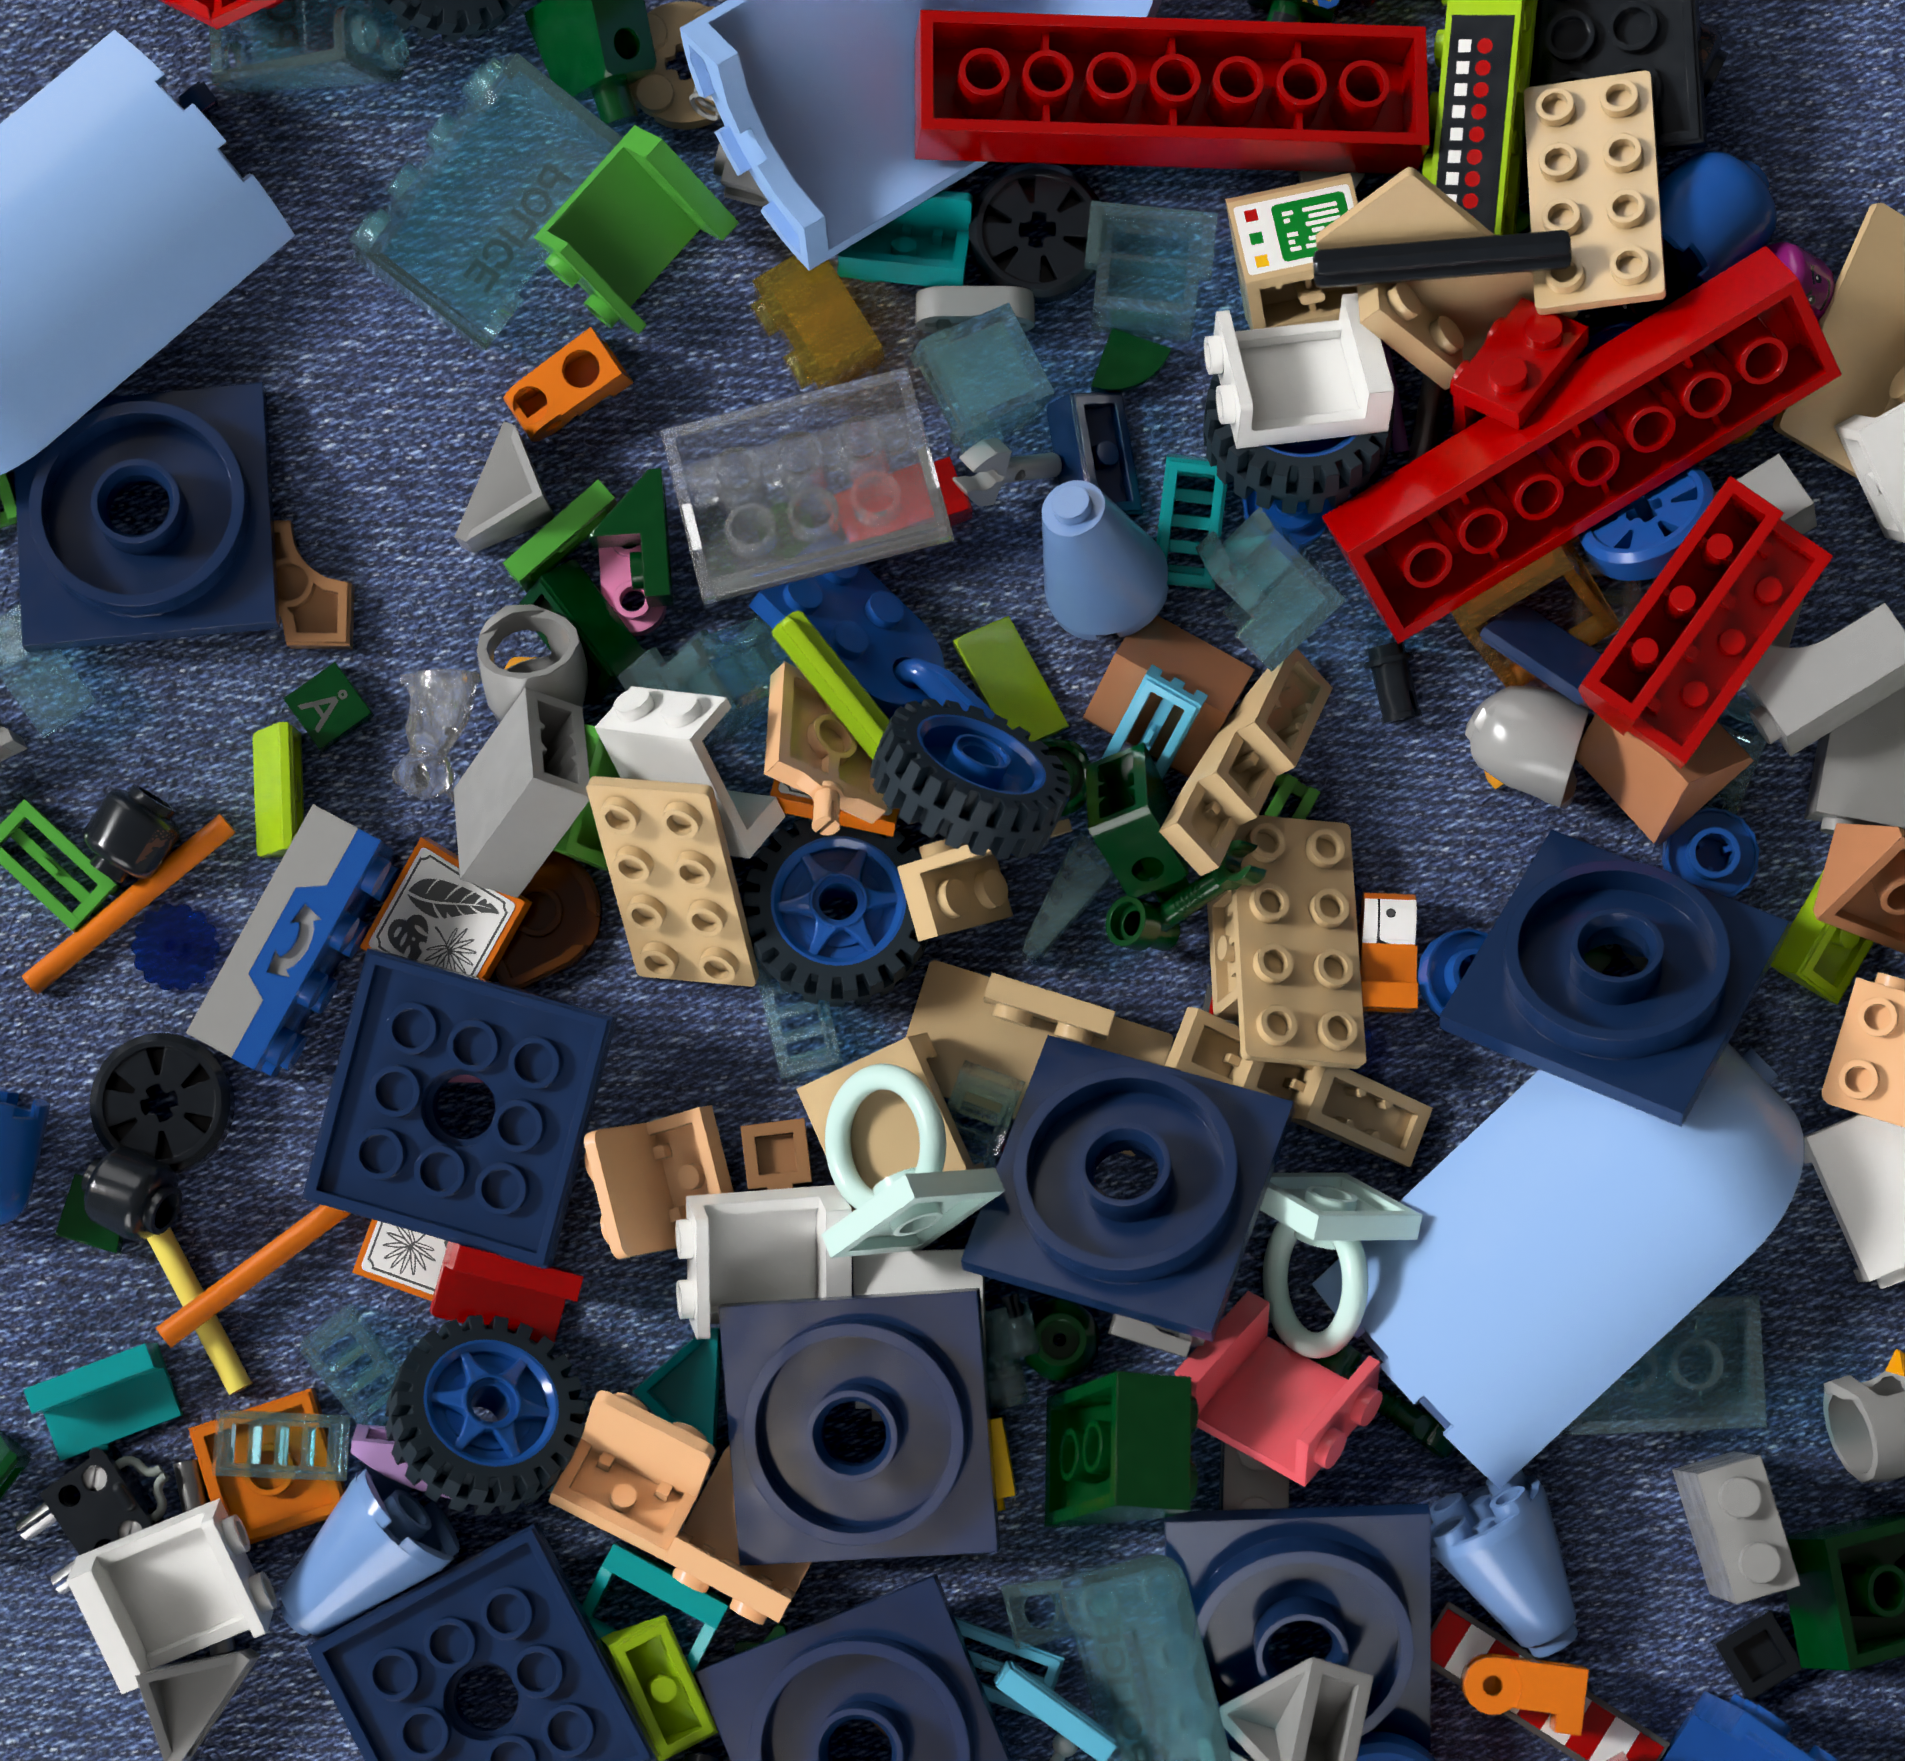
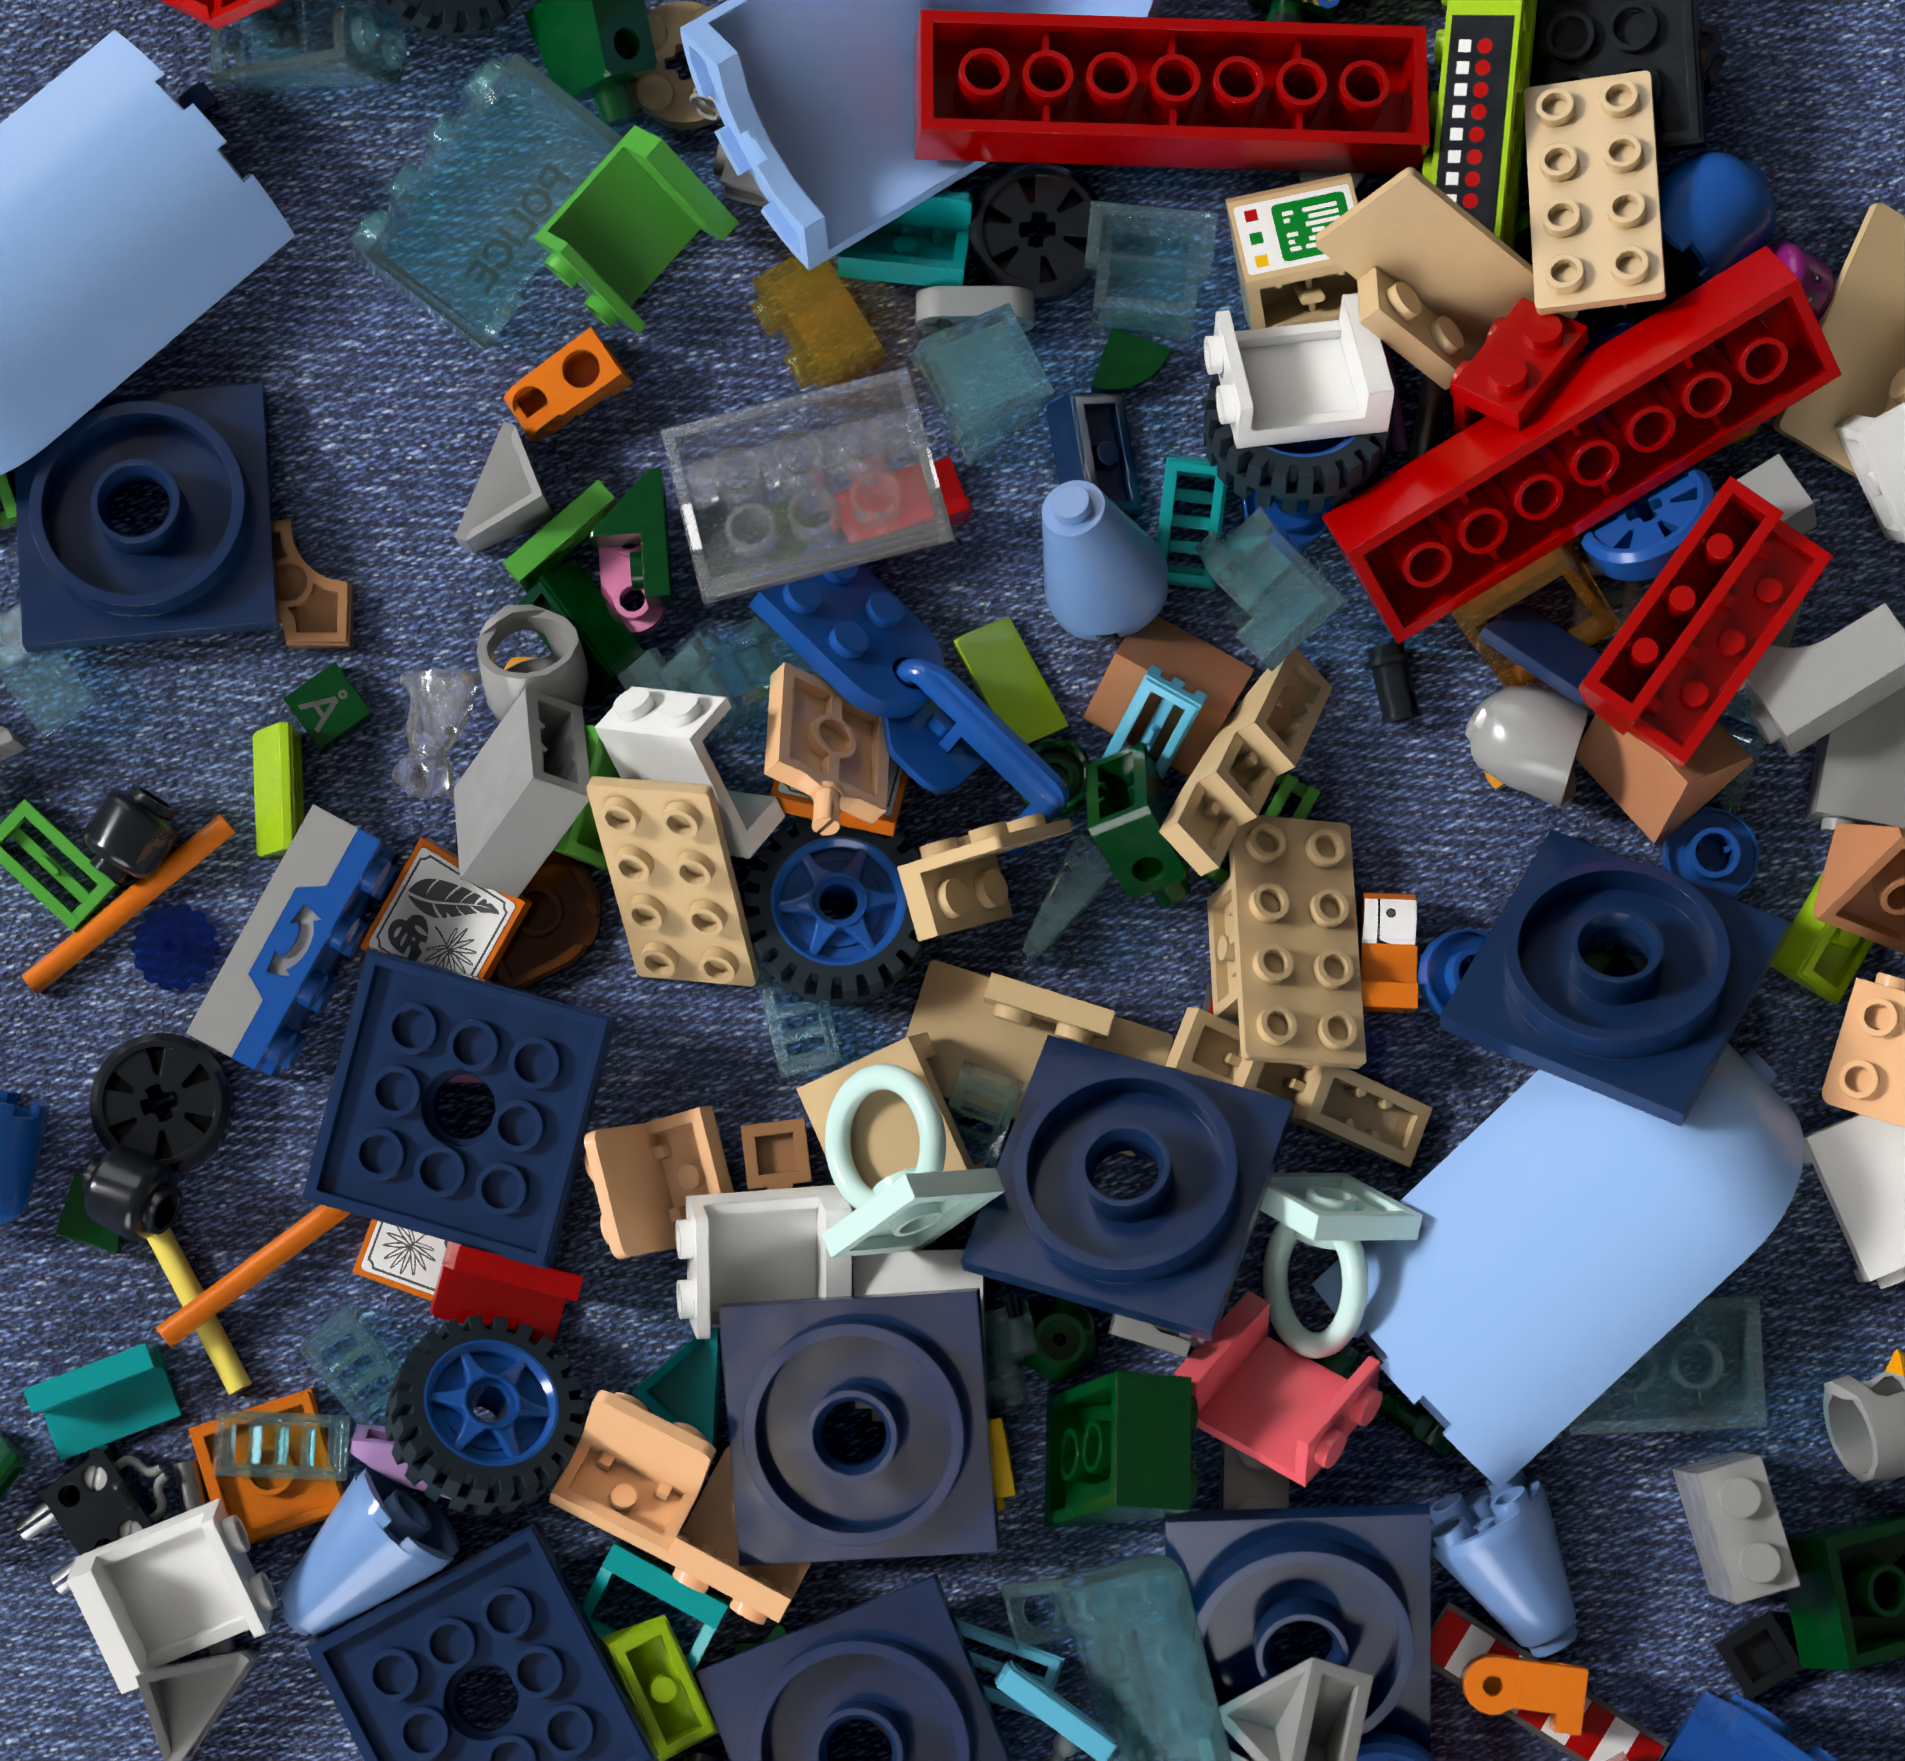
lime axle [772,610,890,761] -> none
black wheel [870,699,1071,859] -> none
light grey bar [952,438,1062,507] -> none
dark green brick [1105,840,1267,951] -> none
black axle [1313,230,1572,289] -> none

